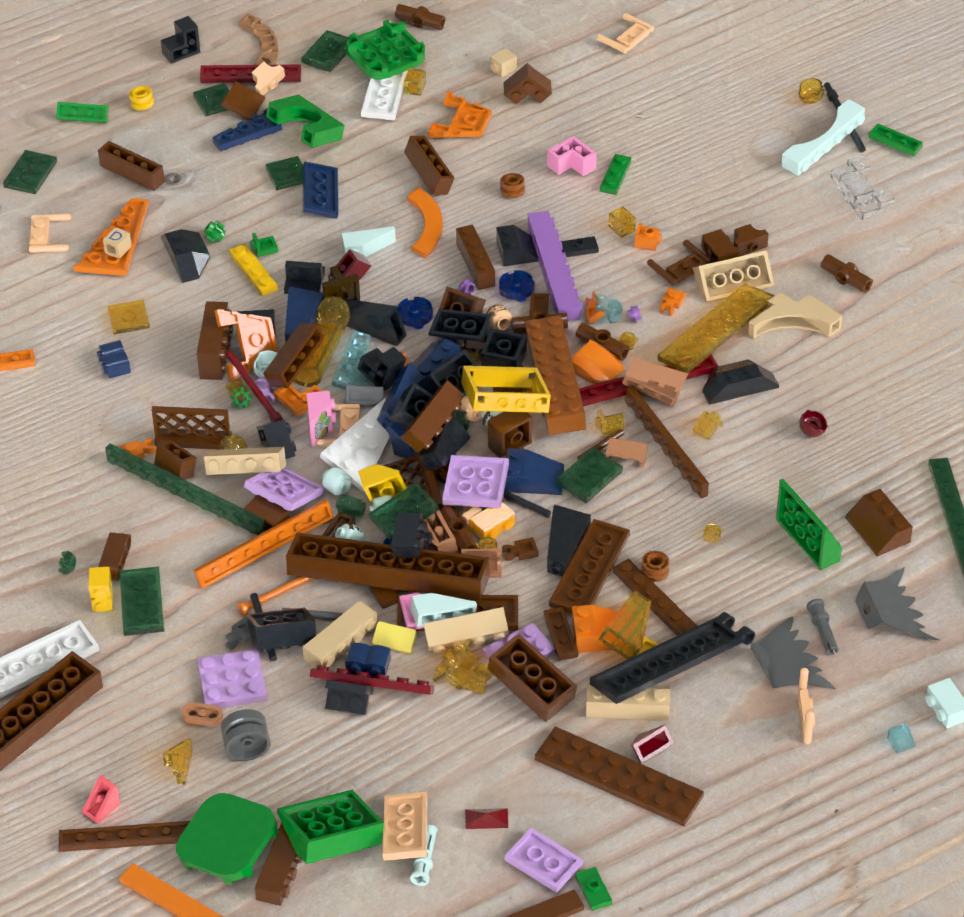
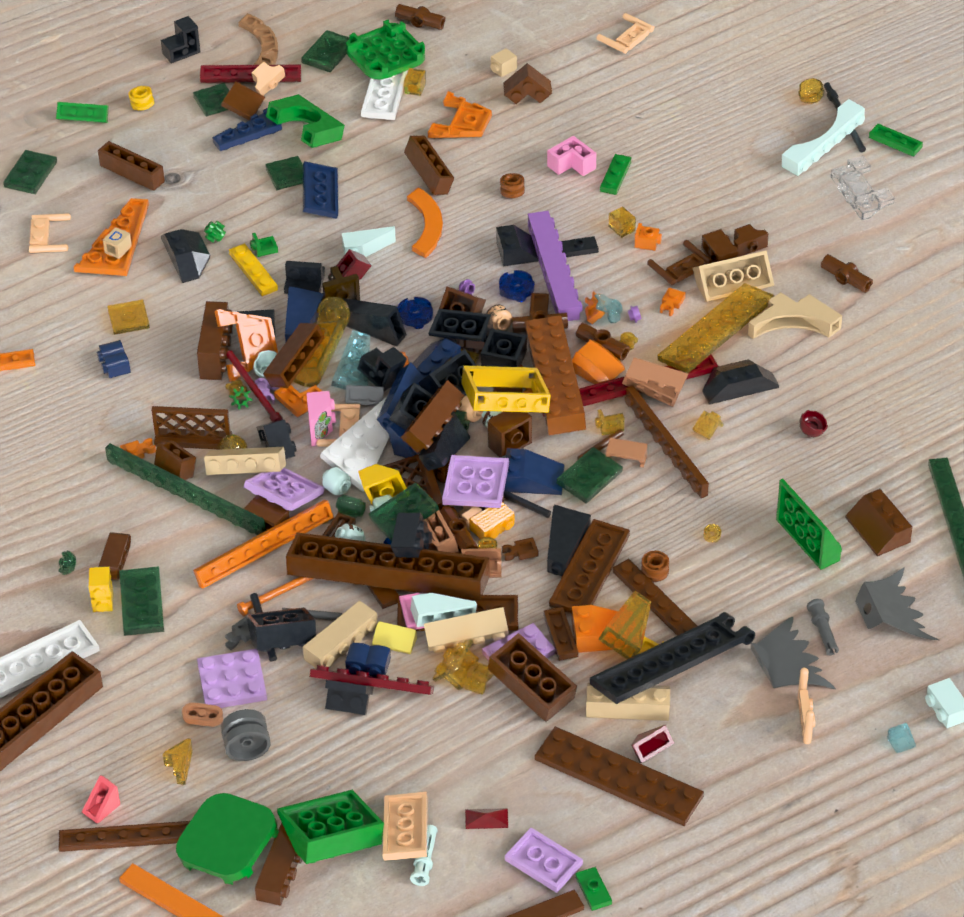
reddish brown brick [456,224,495,290] -> none

